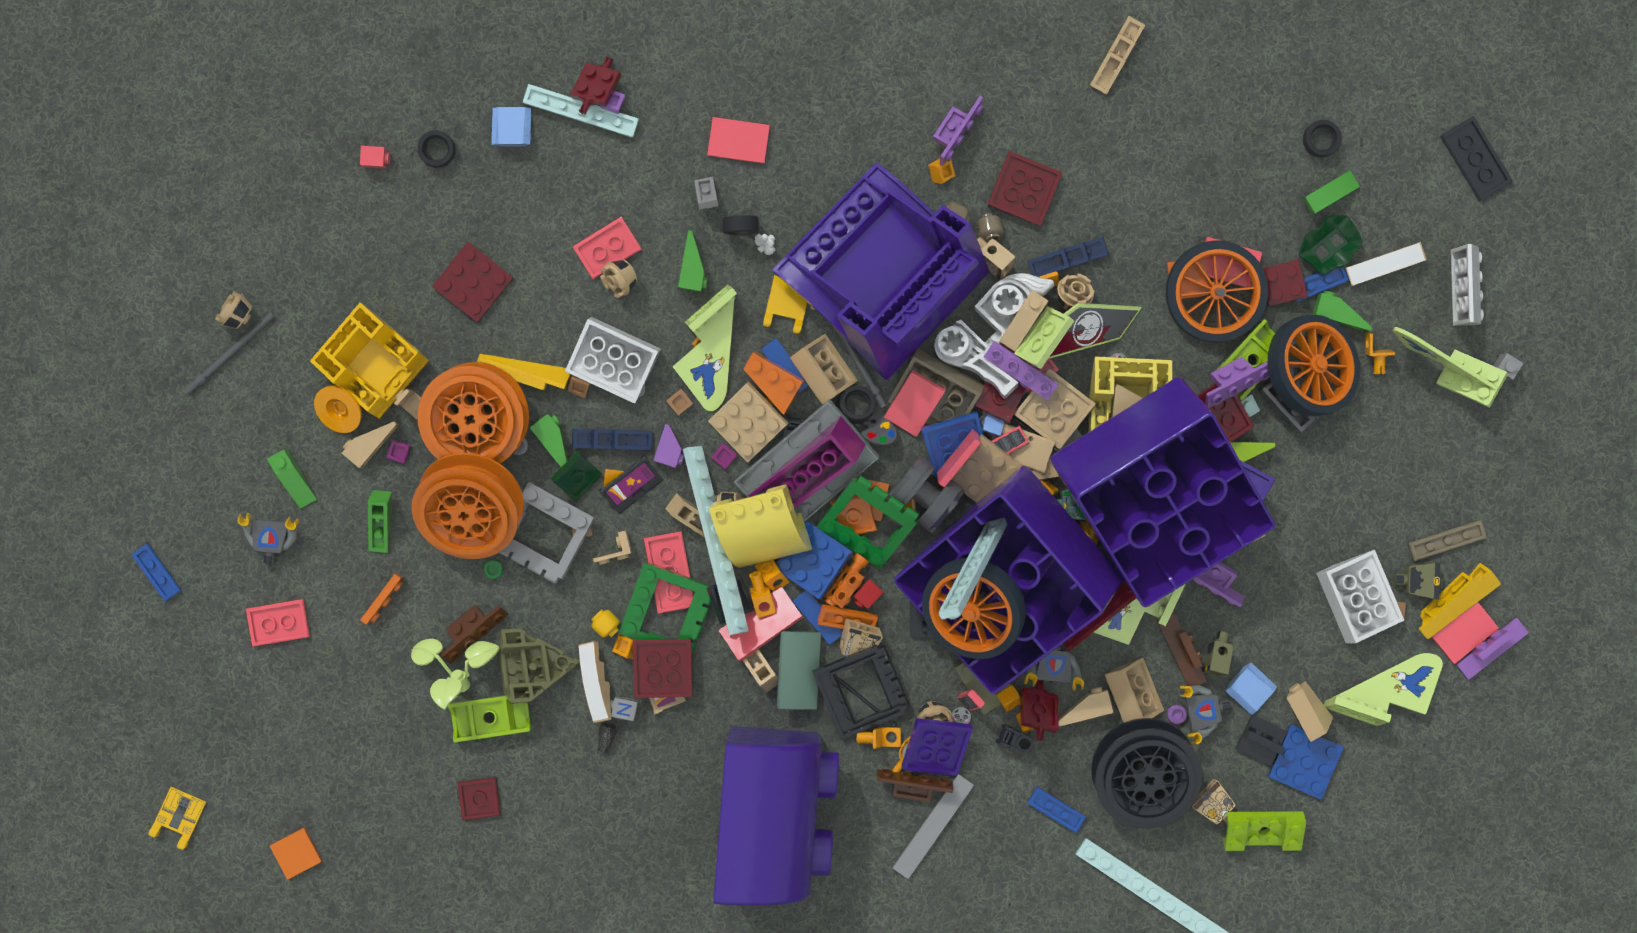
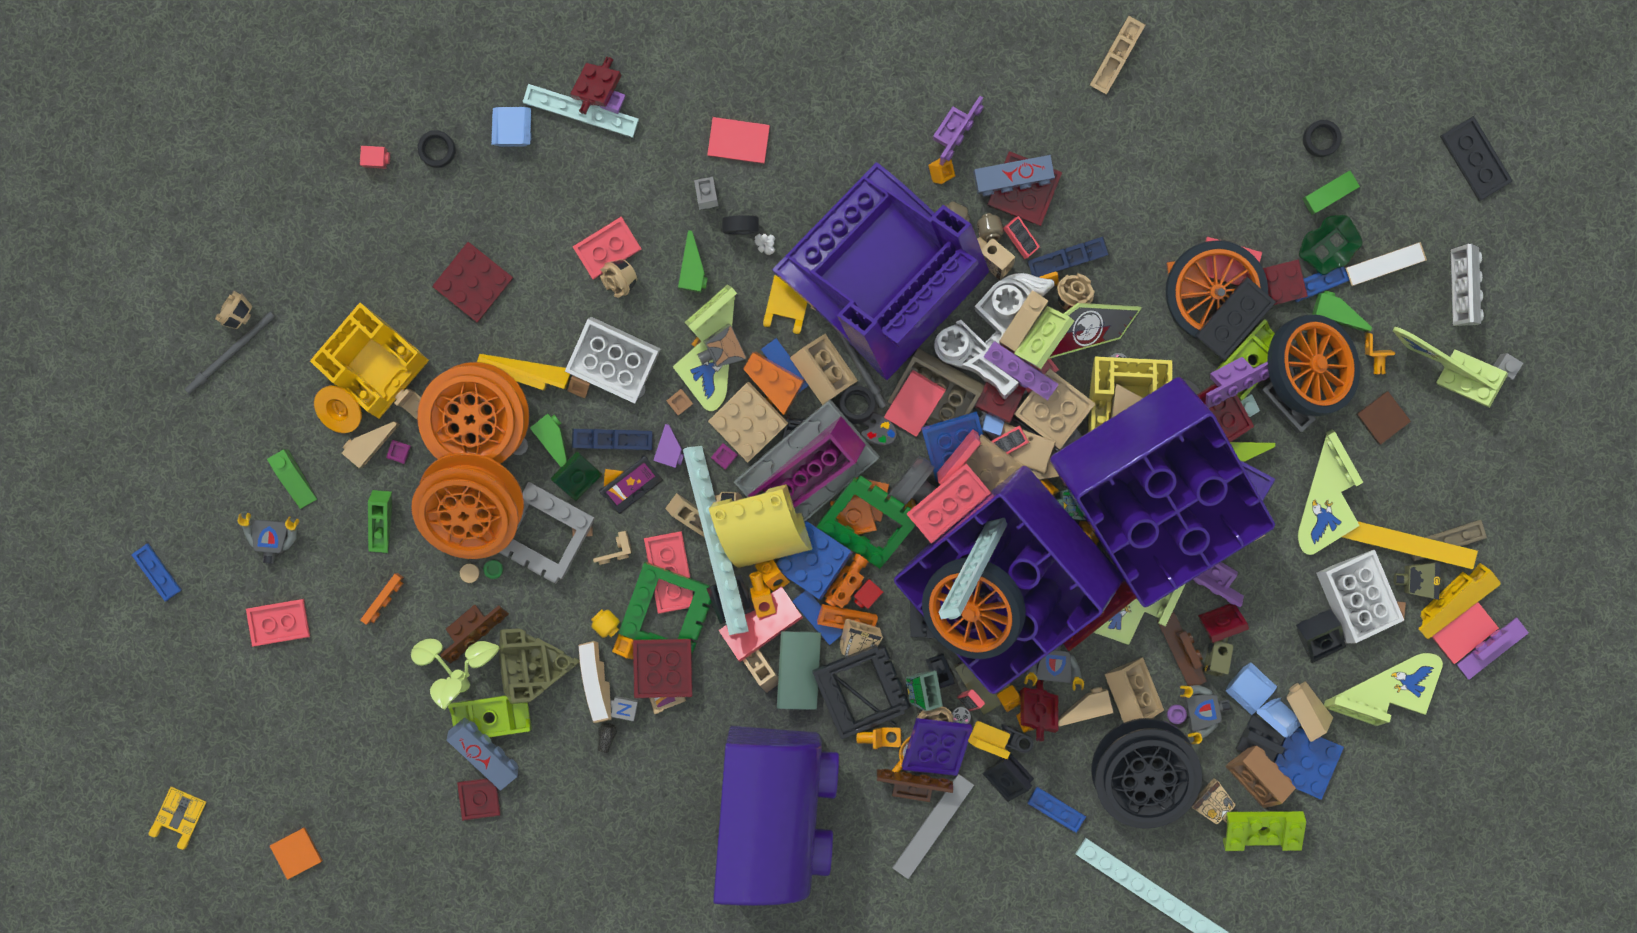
none -> sand blue brick [447,718,519,791]
none -> tan tile [460,563,480,583]
none -> torso [697,324,746,367]
none -> sand green torso [905,670,943,711]
none -> coral tile [907,464,991,544]
none -> black slope [926,653,955,689]
none -> yellow panel [968,721,1010,759]
none -> sand blue brick [973,155,1055,197]
none -> black bracket [982,750,1034,802]
none -> tile [1003,216,1040,259]
none -> black tile [1195,277,1276,361]
none -> dark red plate [1198,604,1249,643]
none -> medium nougat slope [1225,746,1296,808]
none -> light blue slope [1257,698,1301,738]
none -> black slope [1296,609,1346,663]
none -> yellowish green piece [1298,429,1363,555]
none -> yellow tile [1342,521,1478,569]
none -> reddish brown tile [1356,391,1411,445]

